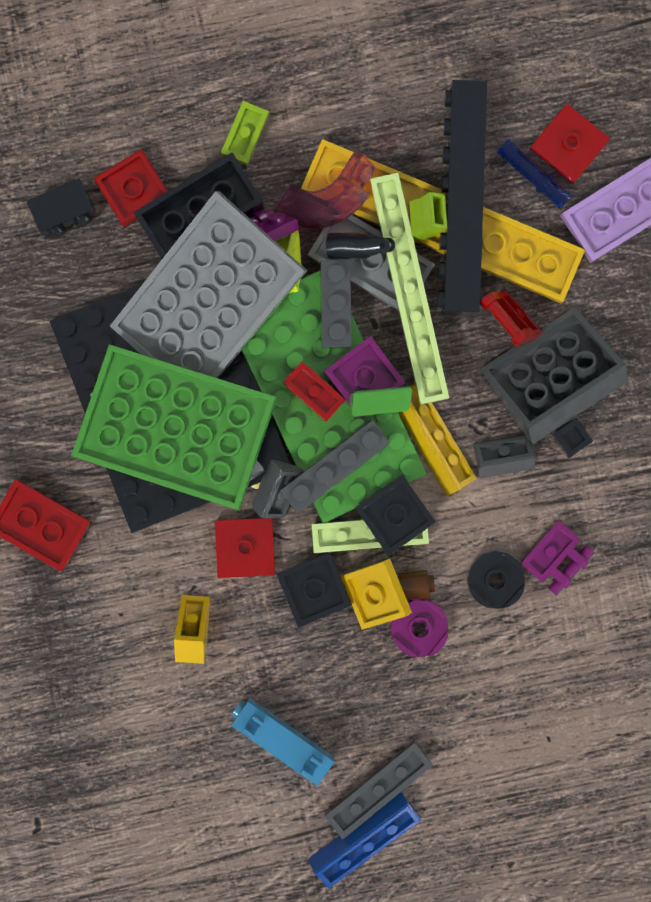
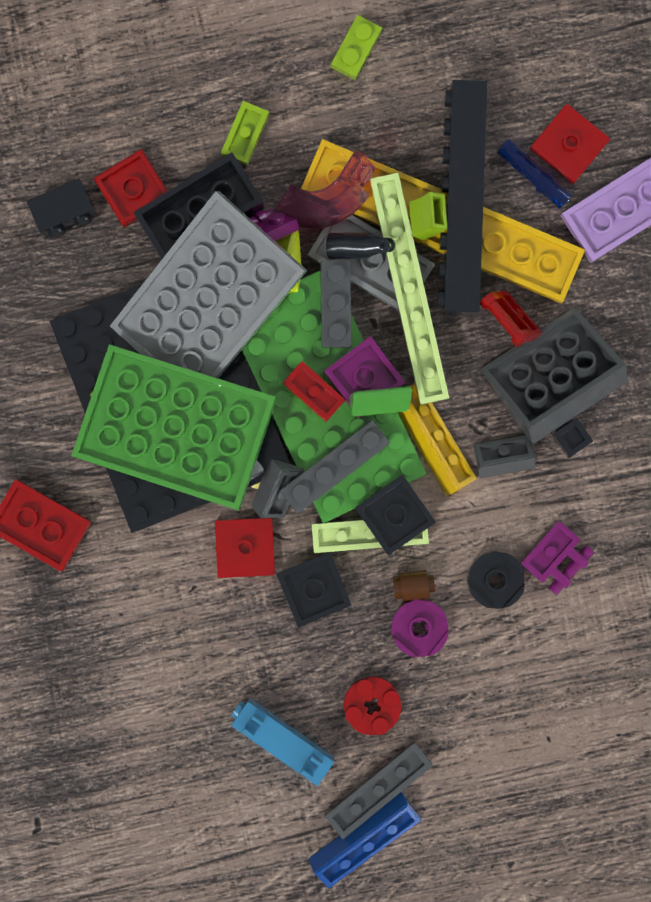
yellow slope [174,595,210,664] -> none
yellow plate [340,559,412,630] -> none
none -> lime plate [331,15,382,80]
none -> red plate [344,676,401,735]

